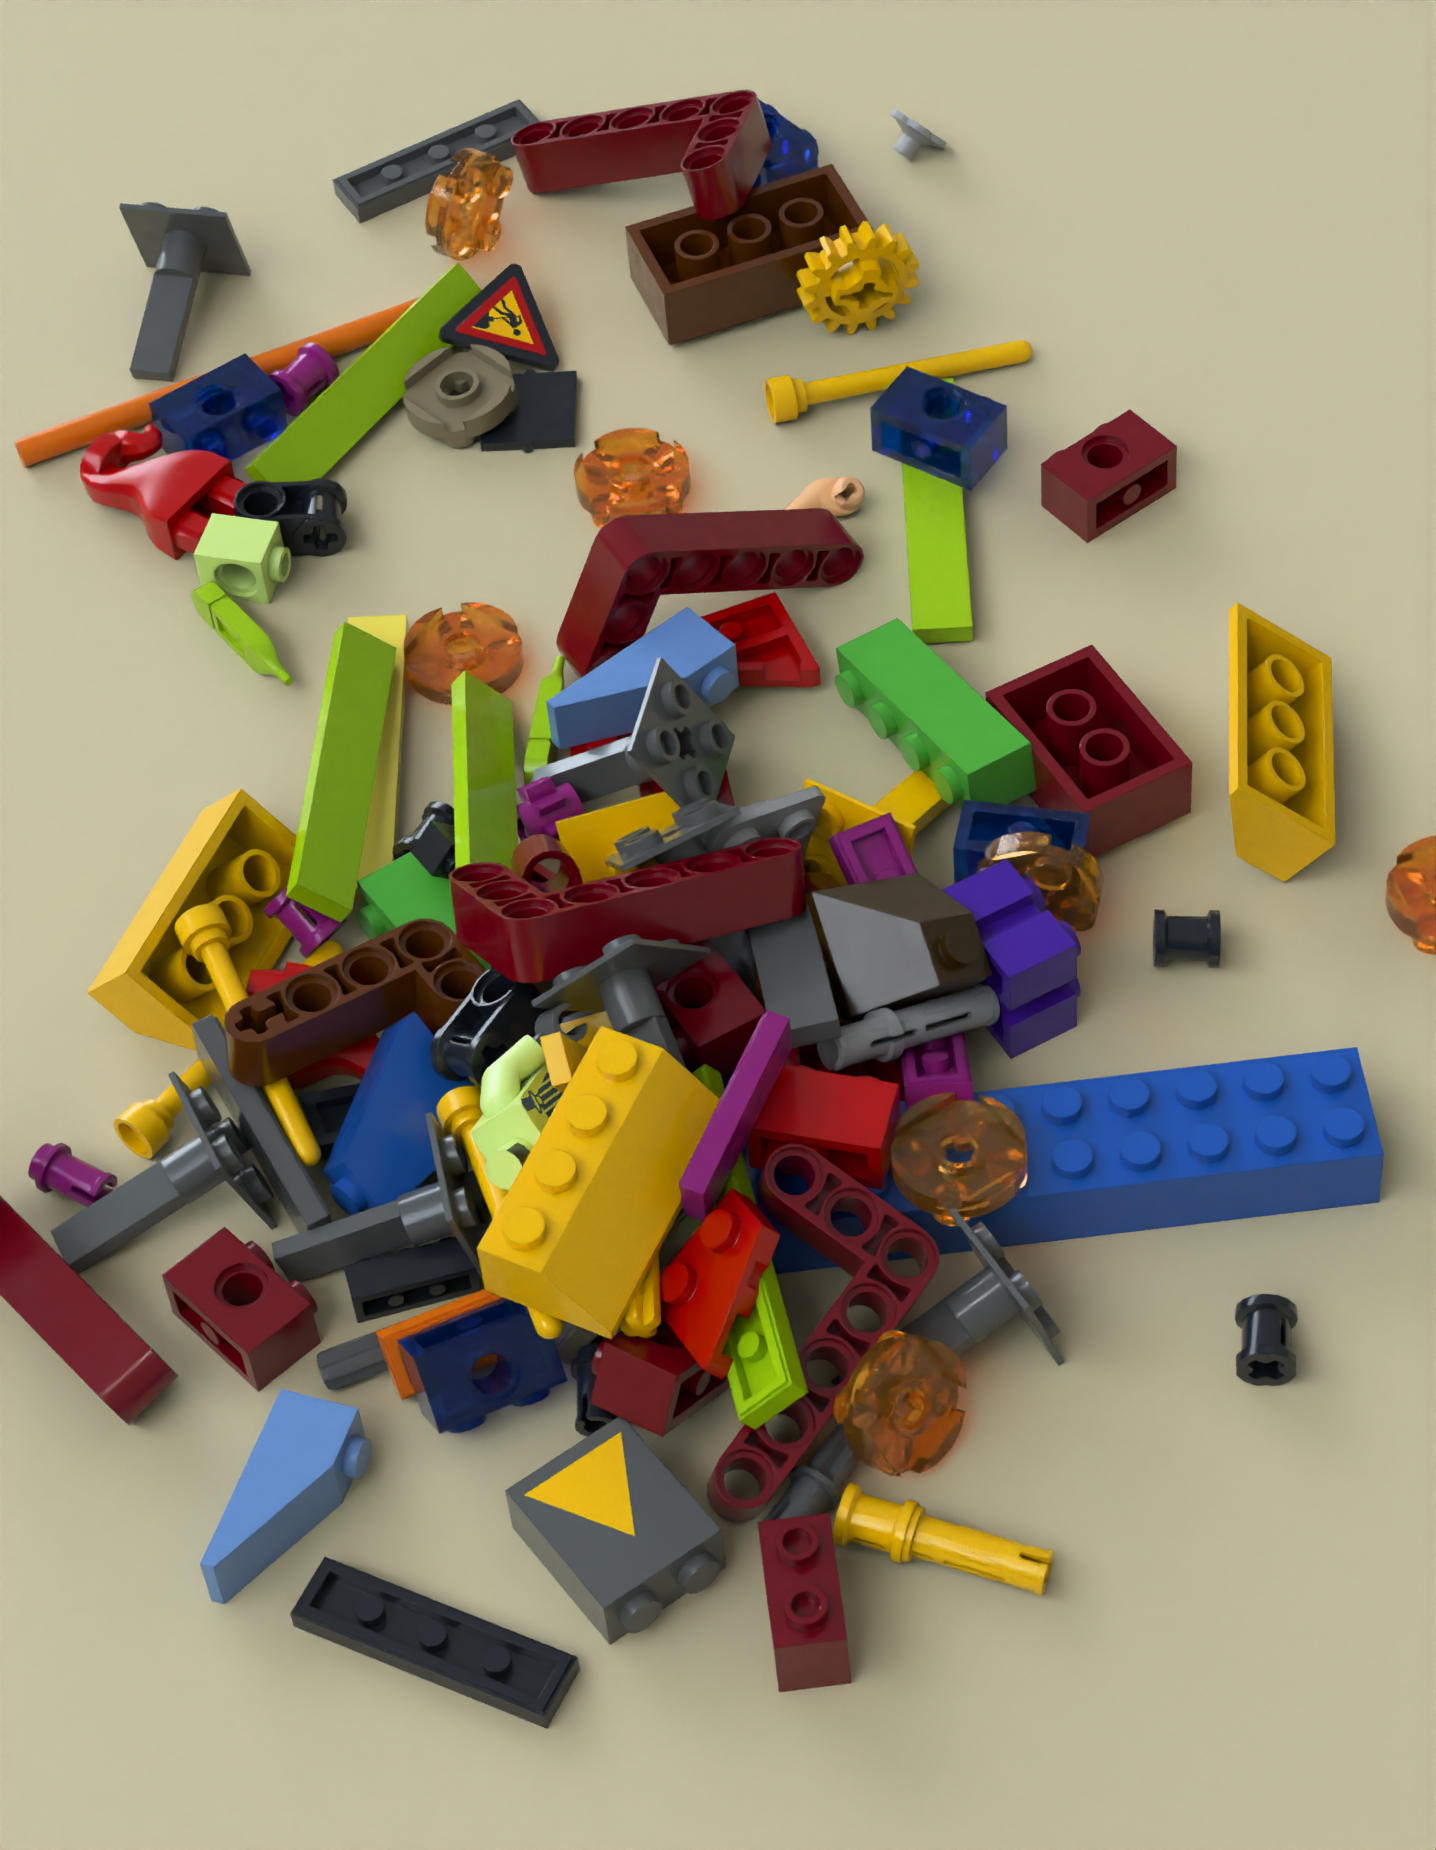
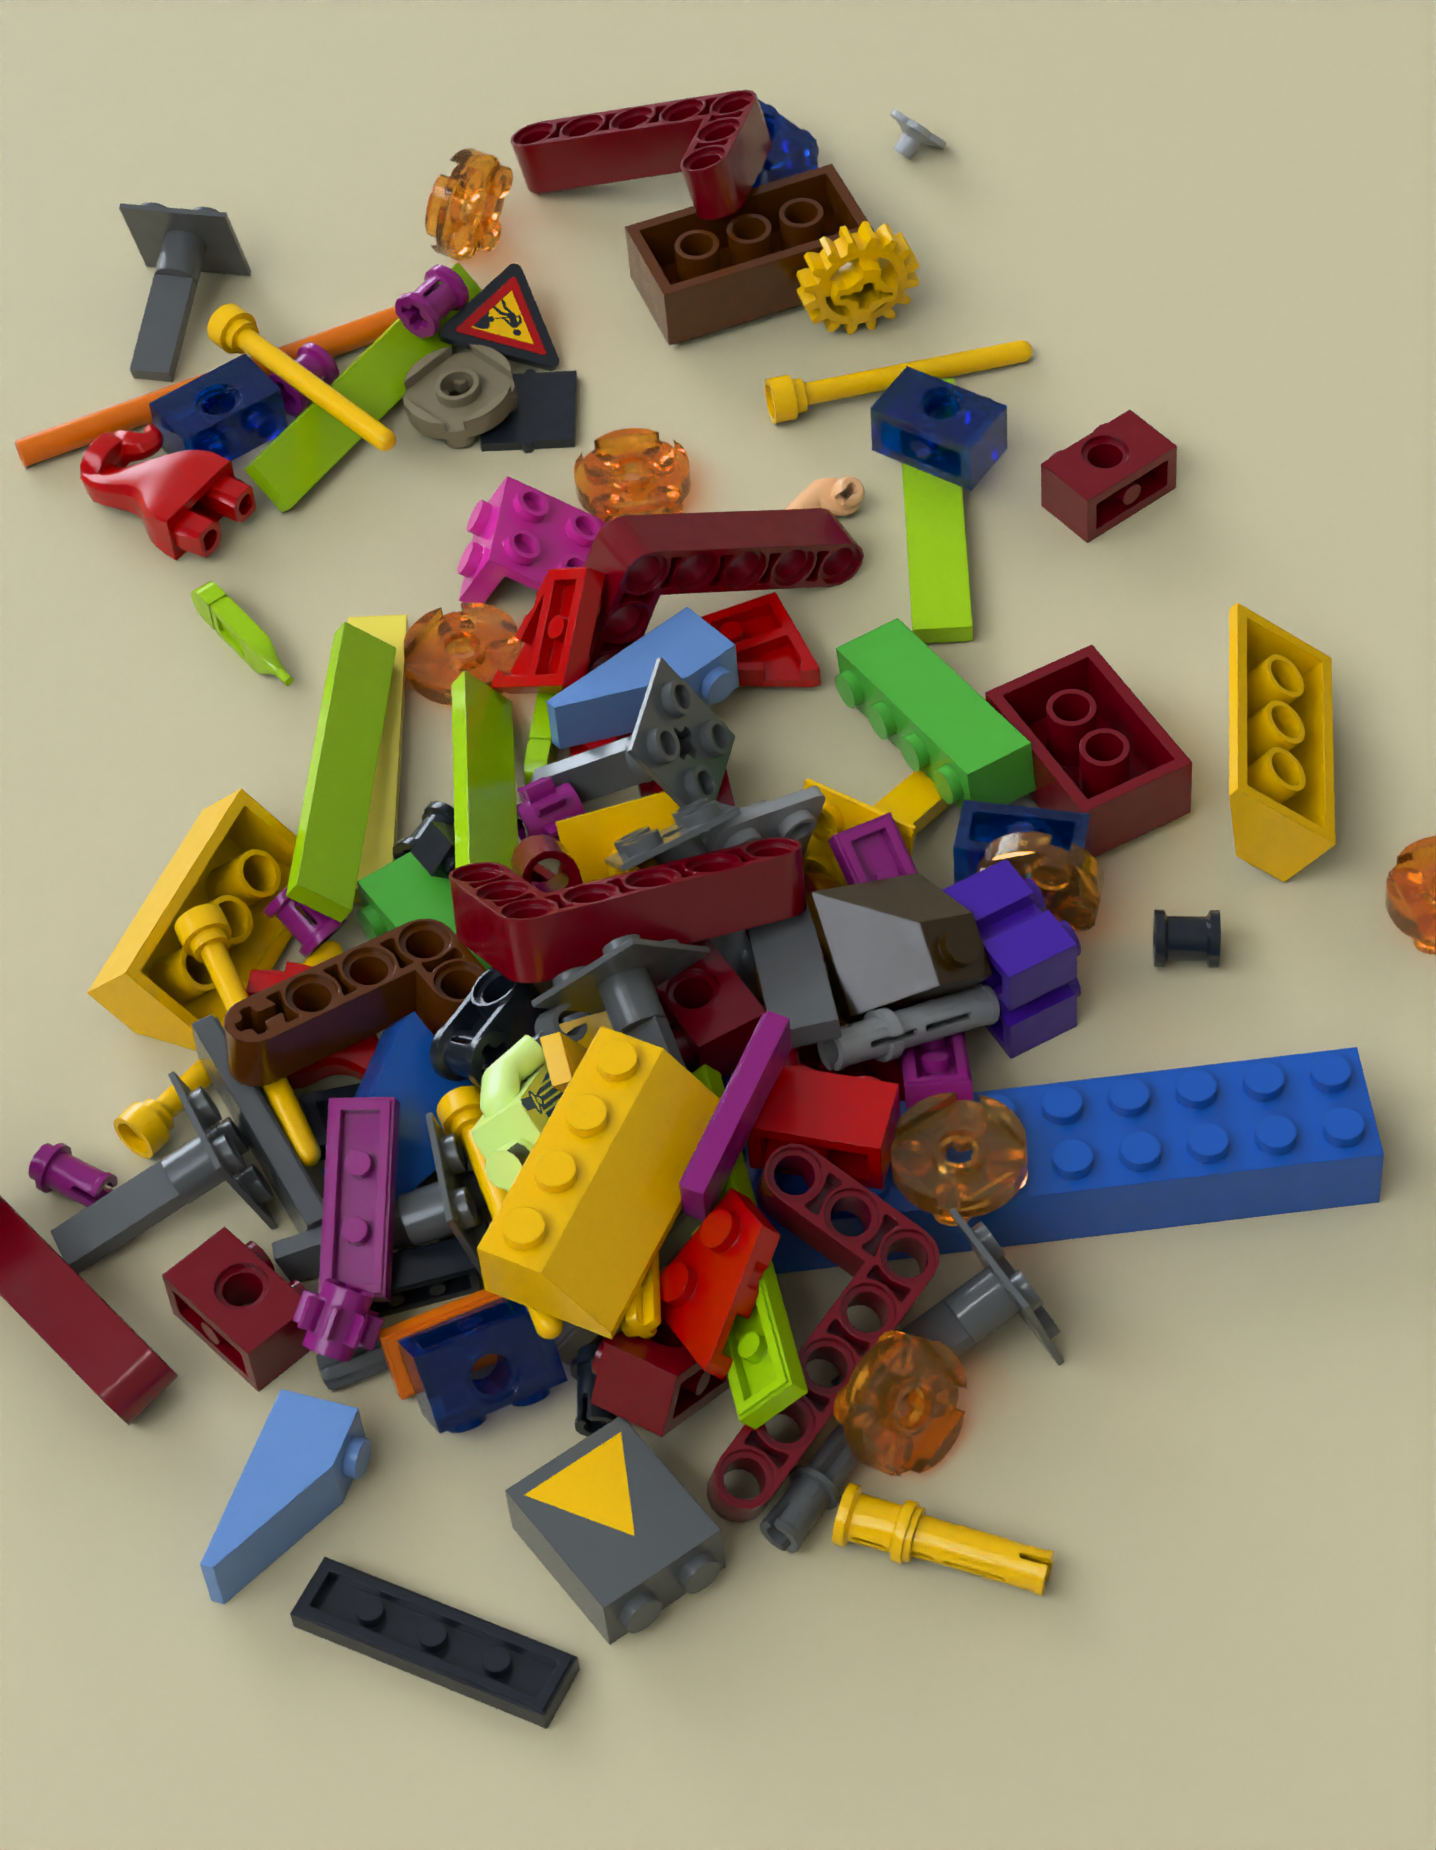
yellowish green brick [193,513,291,605] -> none
black piece [234,479,347,557] -> none
dark grey tile [333,99,540,223] -> none
dark red brick [758,1513,851,1692] -> none
black bush [1235,1294,1298,1386] -> none
none -> yellow piece [207,303,396,452]
none -> magenta gear [293,1278,384,1362]
none -> magenta tile [318,1097,400,1302]
none -> magenta bush [395,265,469,338]
none -> dark pink bracket [457,476,606,610]
none -> red wing [491,567,606,694]

